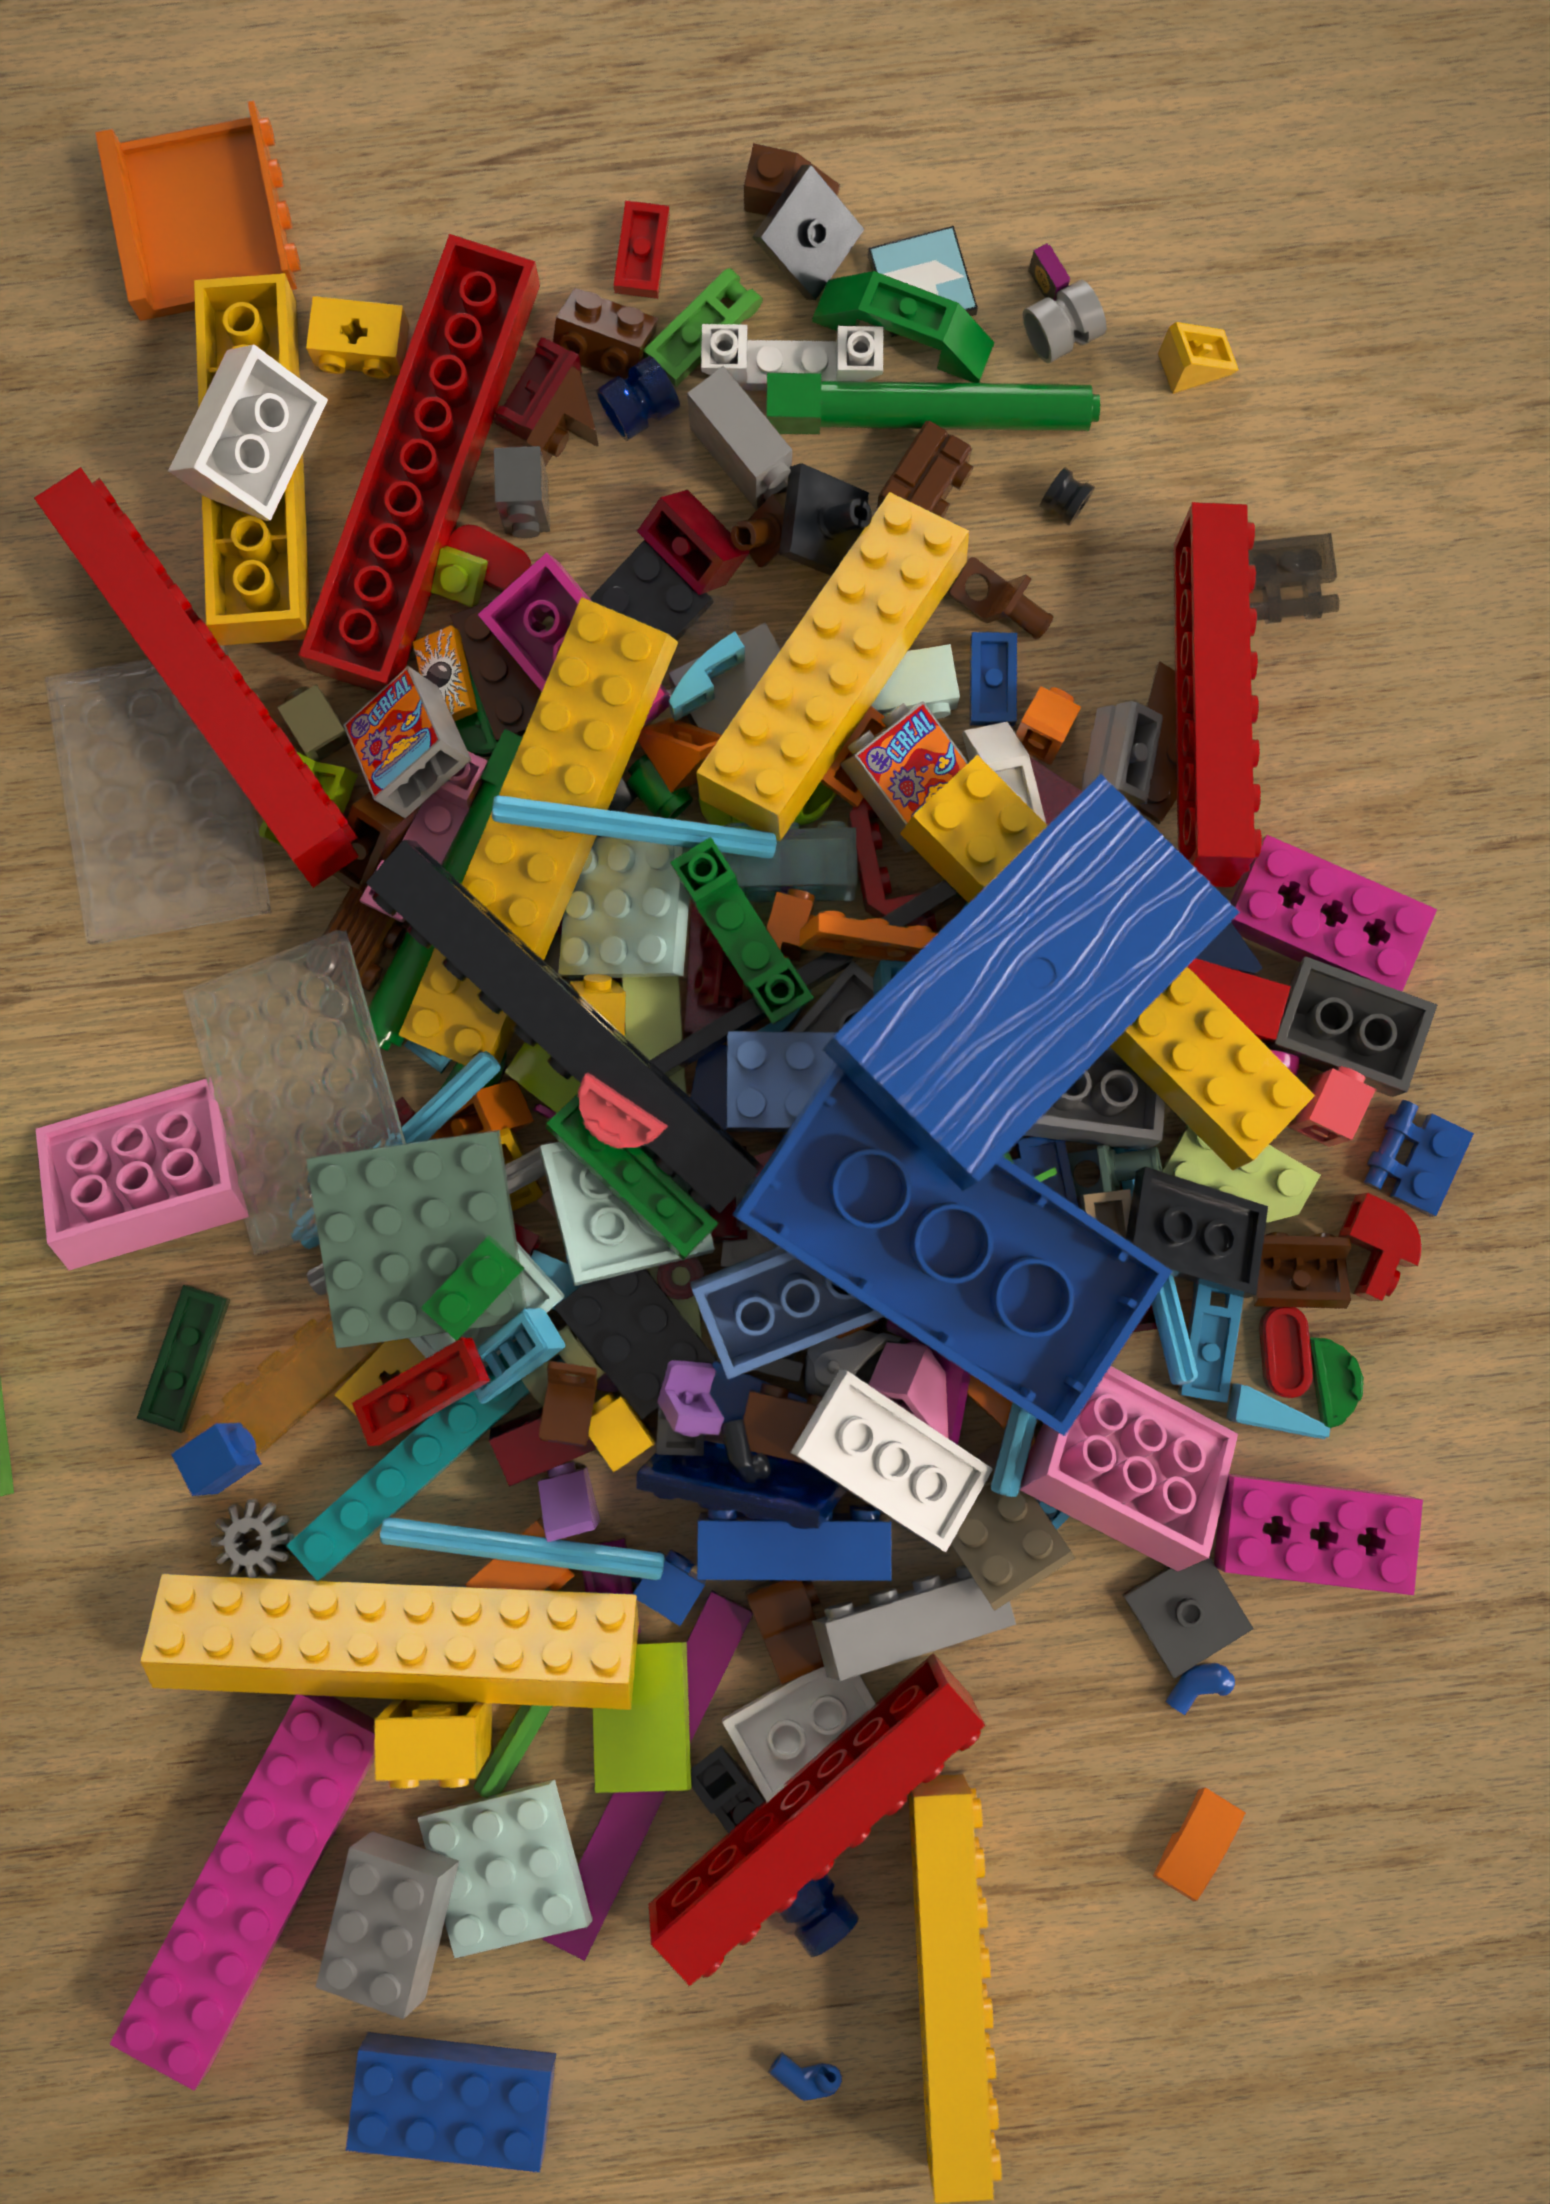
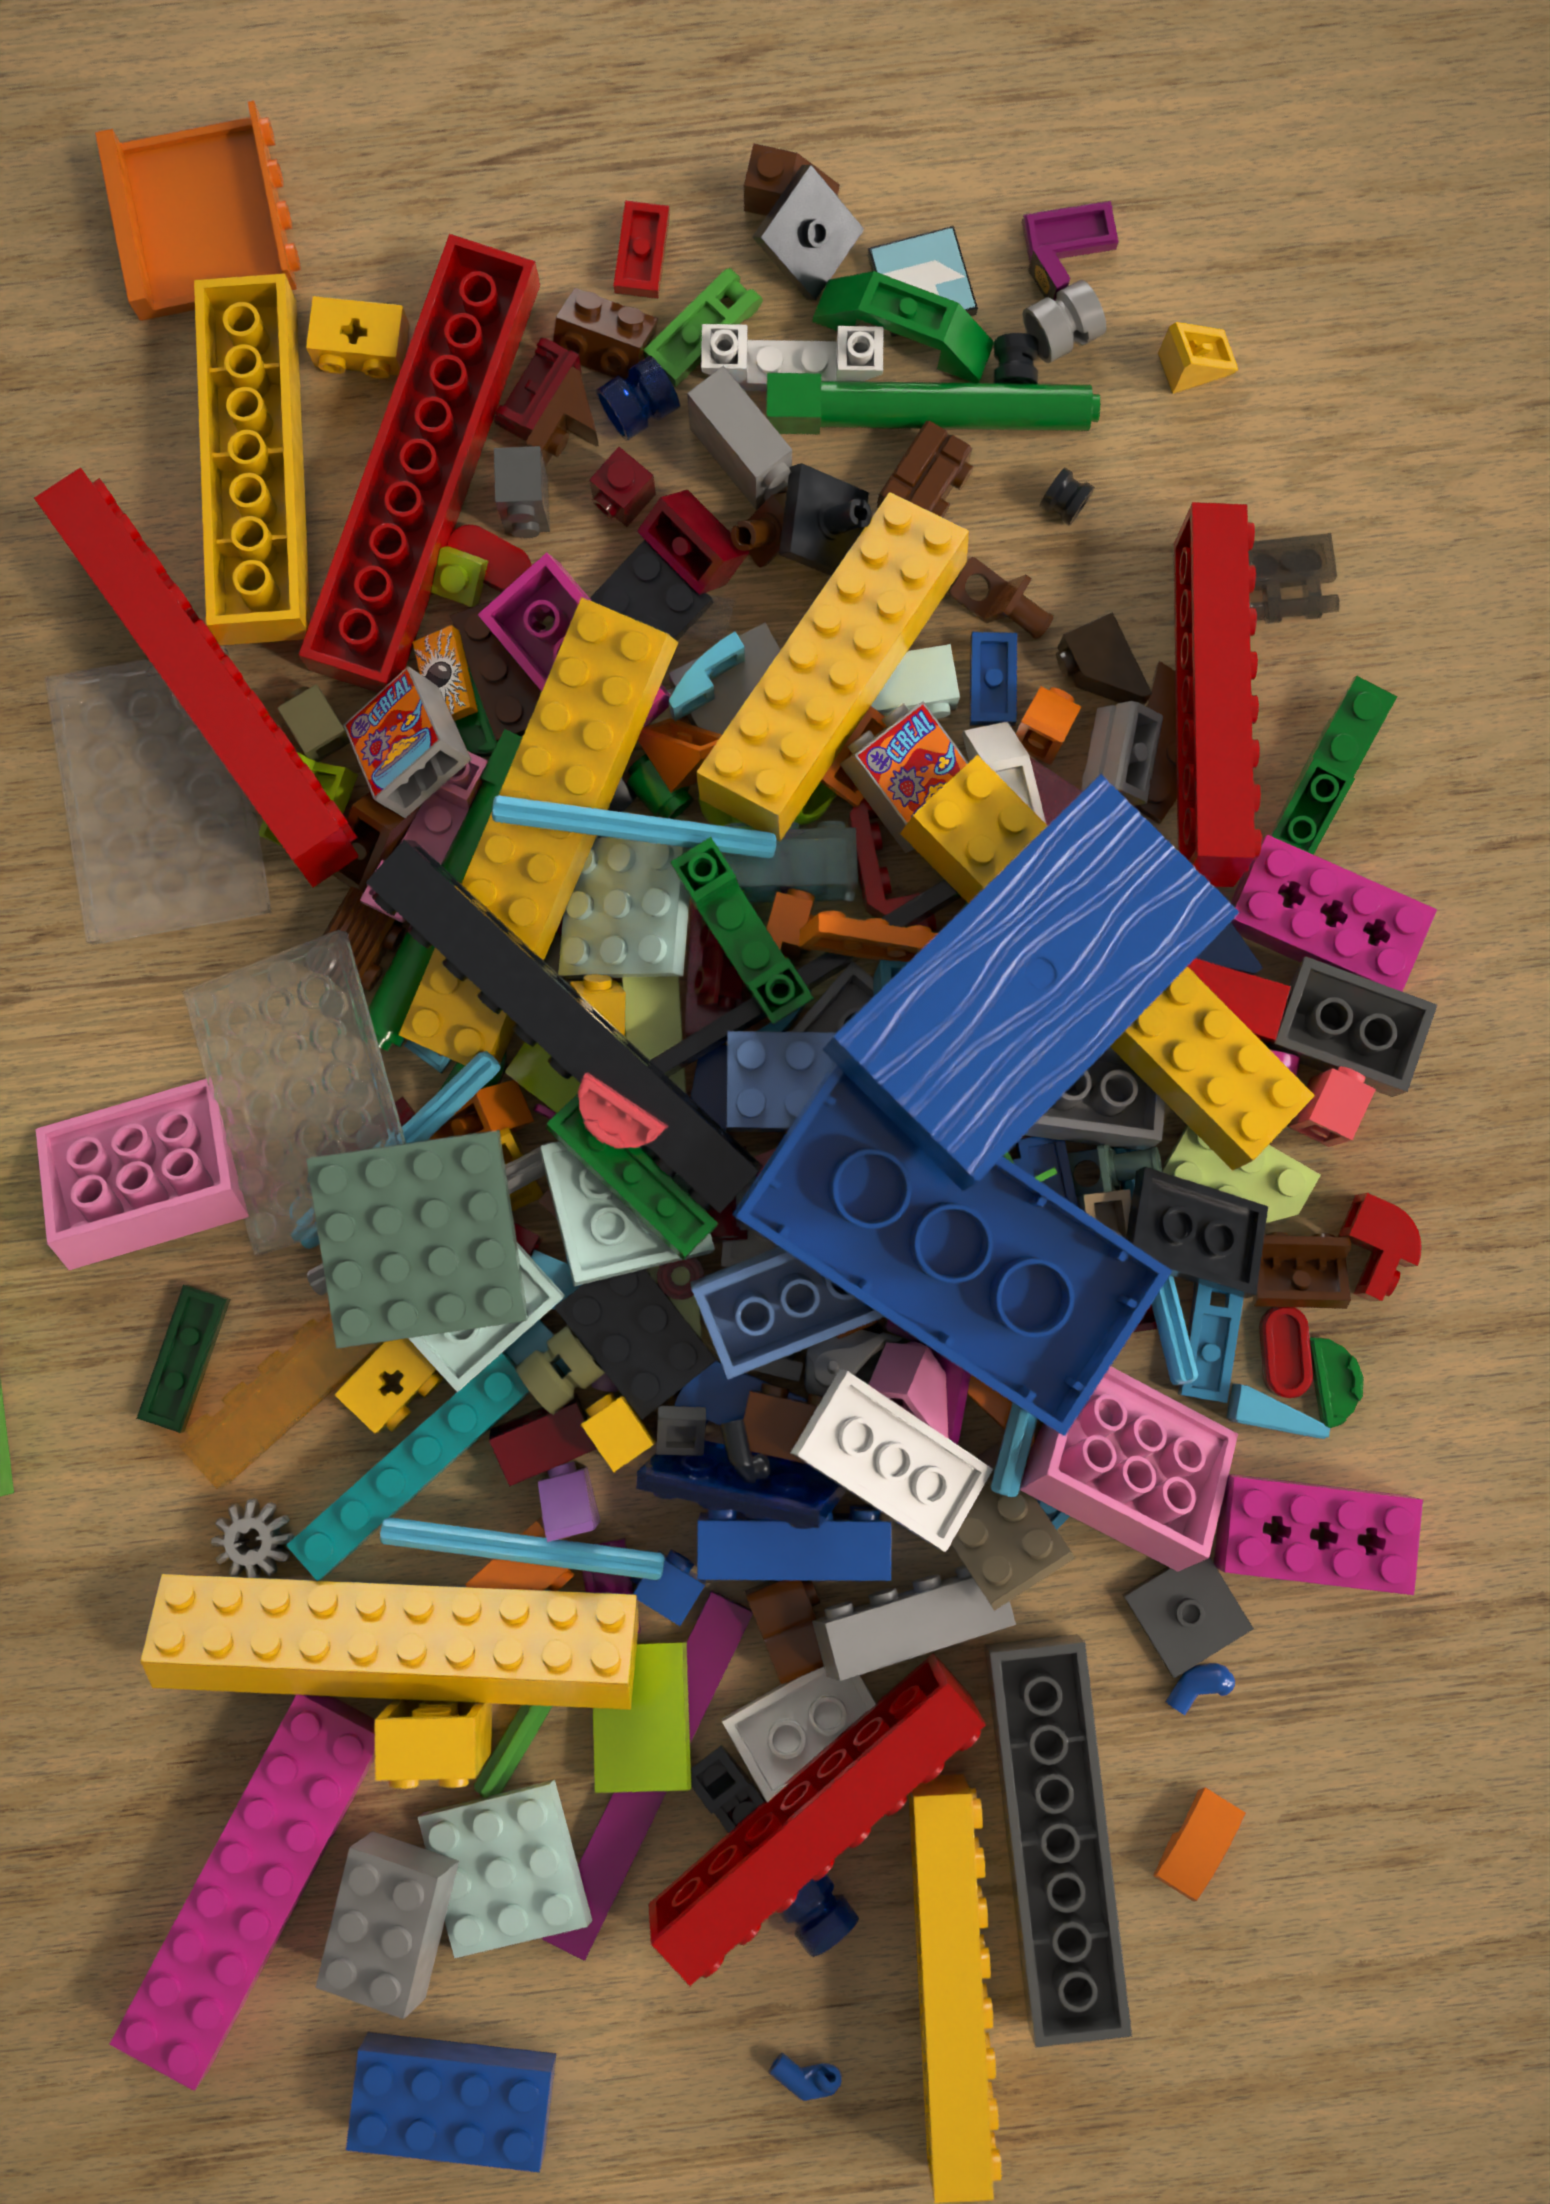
white slope [168,344,328,521] -> none
blue brick [171,1423,262,1496] -> none
red plate [352,1337,490,1446] -> none
green plate [421,1235,524,1341] -> none
medium azure slope [473,1308,566,1404] -> none
reddish brown bracket [539,1361,597,1446] -> none
medium lavender bracket [657,1360,724,1437] -> none
blue plate [1363,1100,1474,1217] -> none
none -> dark red brick [589,447,656,527]
none -> dark grey brick [984,1634,1132,2048]
none -> black wheel [993,333,1039,384]
none -> magenta tile [1022,201,1119,263]
none -> dark brown slope [1056,612,1152,705]
none -> green slope [1270,676,1398,855]

